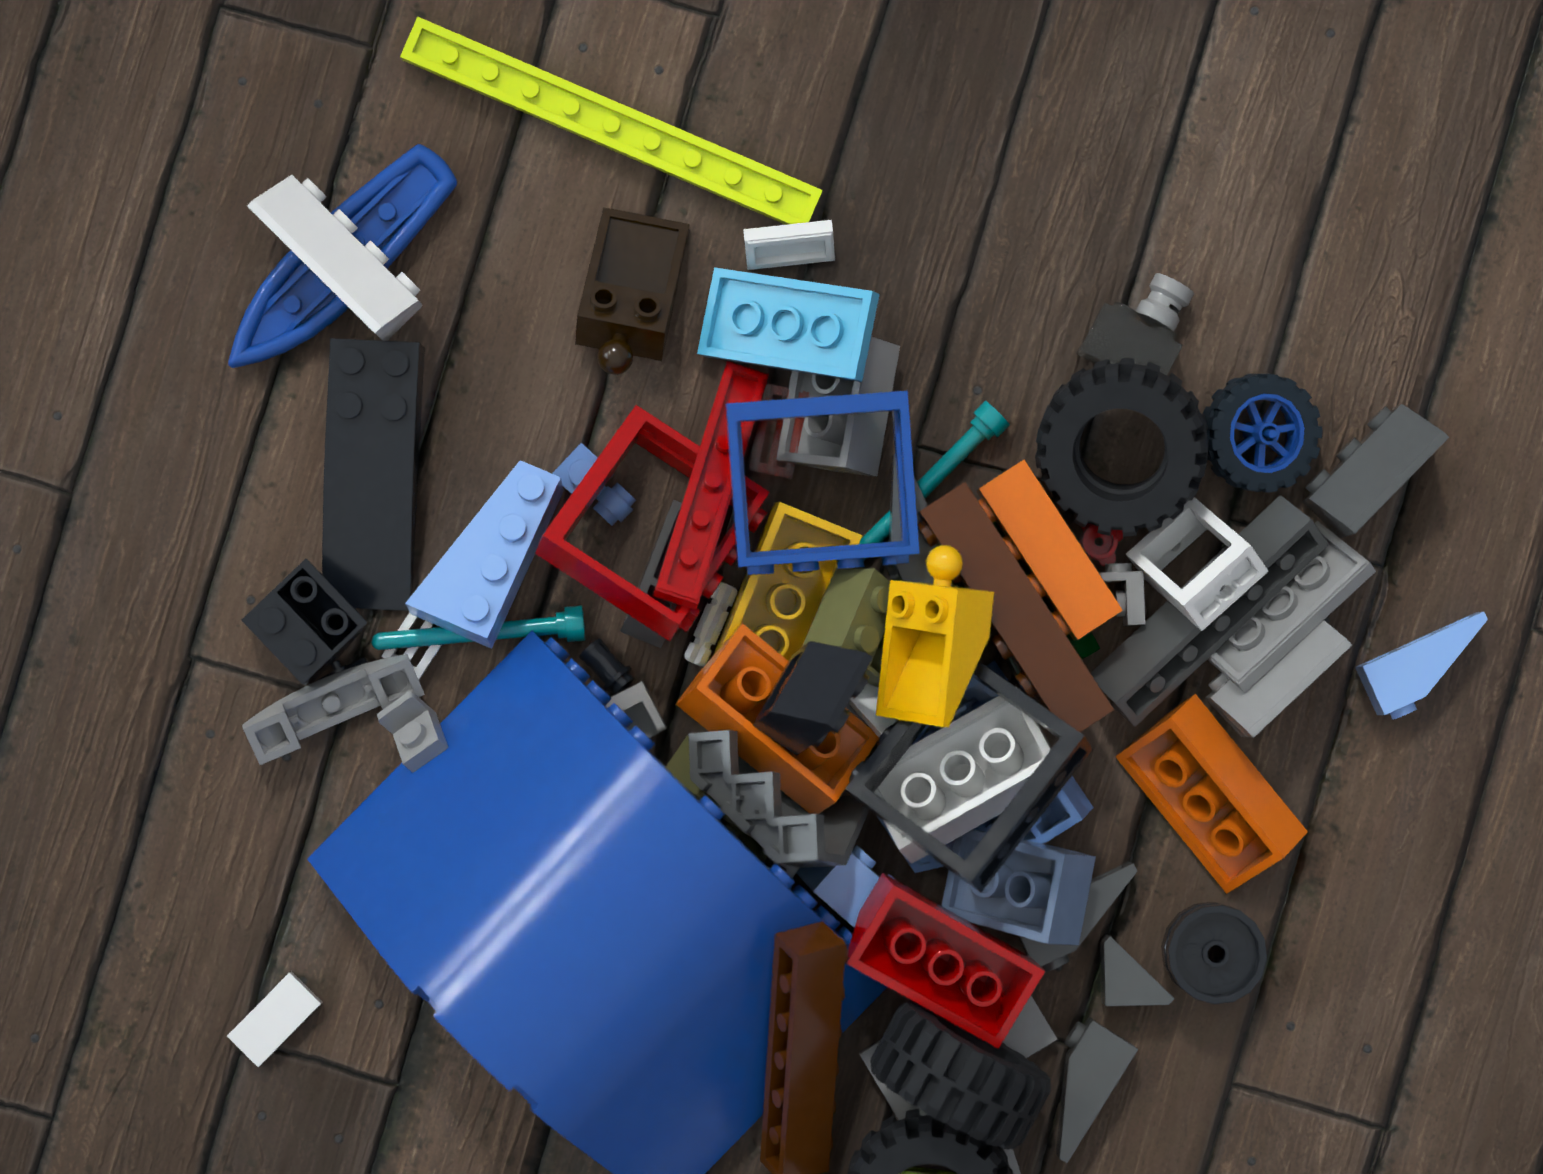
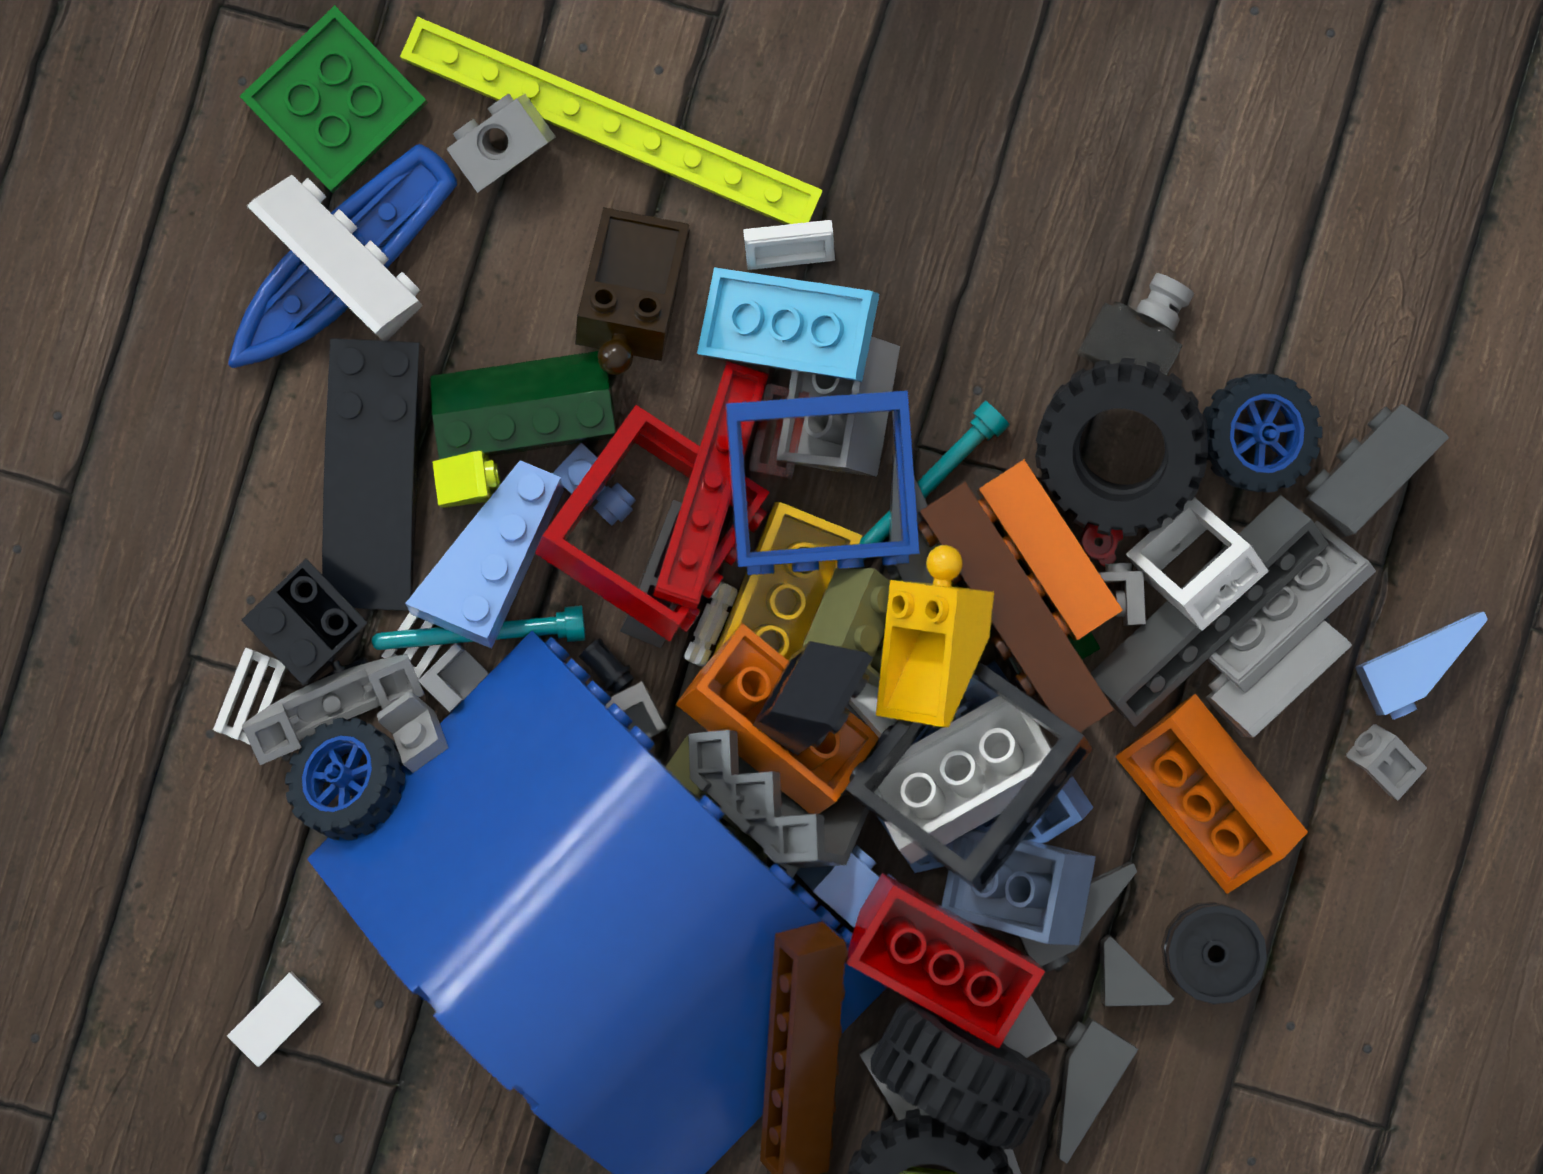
none -> white tile [213,648,287,745]
none -> green plate [239,5,428,194]
none -> black wheel [285,718,405,840]
none -> light grey panel [418,643,489,712]
none -> dark green slope [430,351,617,460]
none -> neon yellow slope [432,451,501,508]
none -> light grey brick [447,94,556,193]
none -> light grey bracket [1346,724,1427,801]

